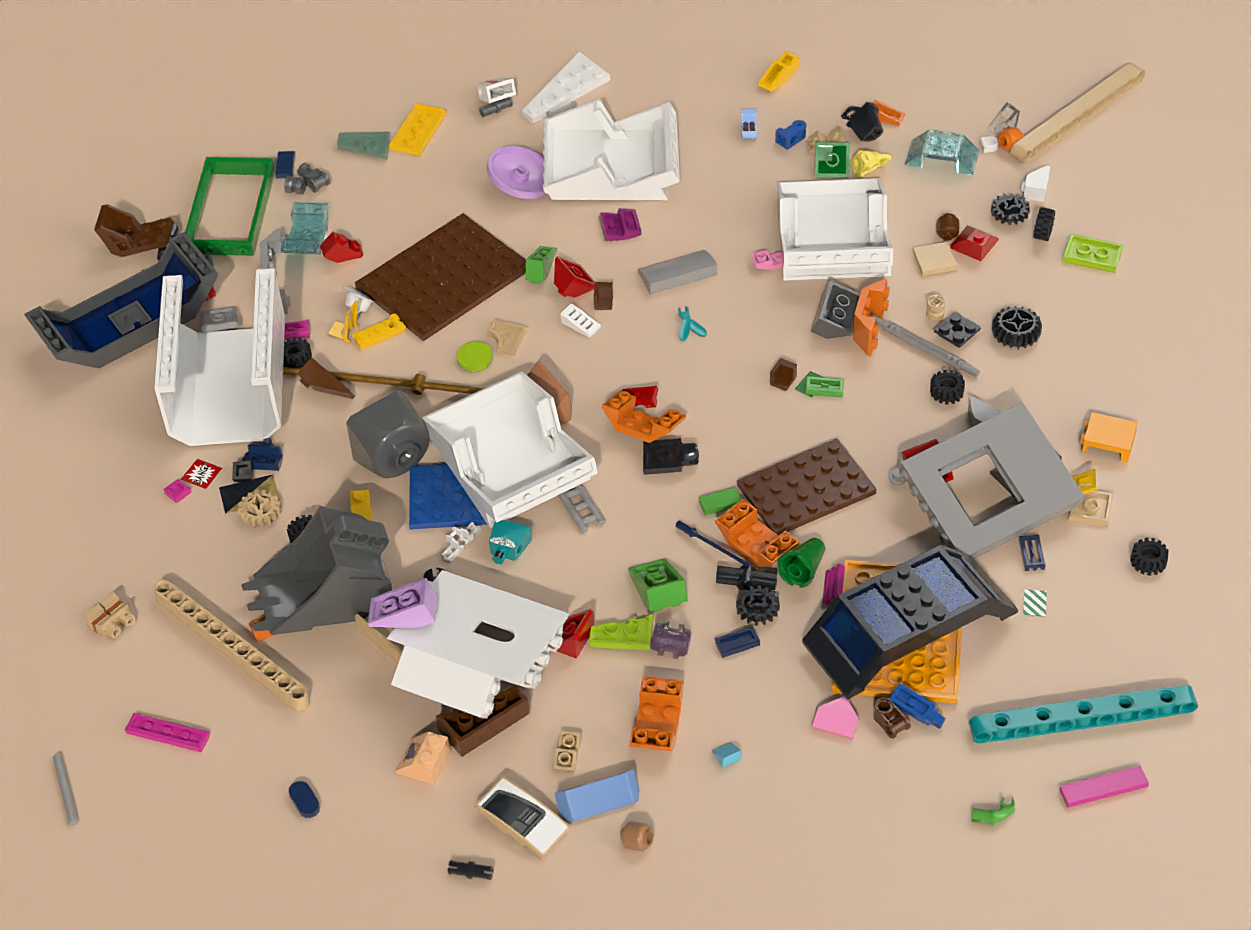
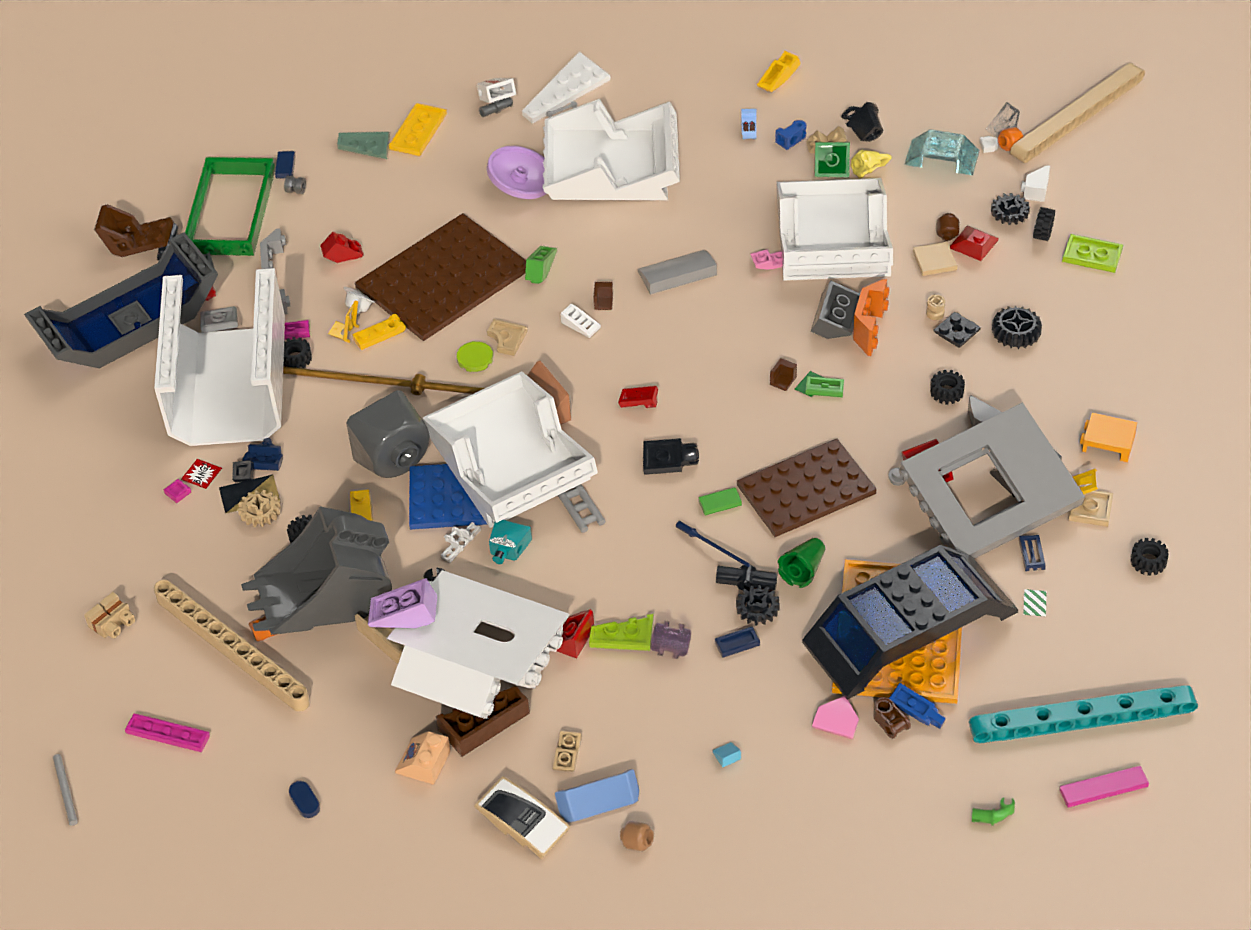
clear light blue slope [281,202,328,255] -> none
dark grey connector [297,163,330,193] -> none
reddish brown slope [297,358,355,399] -> none
black pin [448,860,494,880] -> none
red slope [554,256,595,298] -> none
magenta slope [599,208,642,241] -> none
orange slope [602,391,686,443] -> none
bright green slope [628,558,688,612] -> none
orange slope [629,676,684,751] -> none
teal piece [678,306,707,341] -> none
orange slope [715,499,800,567] -> none
dark pink tile [823,563,845,606] -> none
light grey axle [871,314,980,377] -> none
orange slope [873,100,905,126] -> none

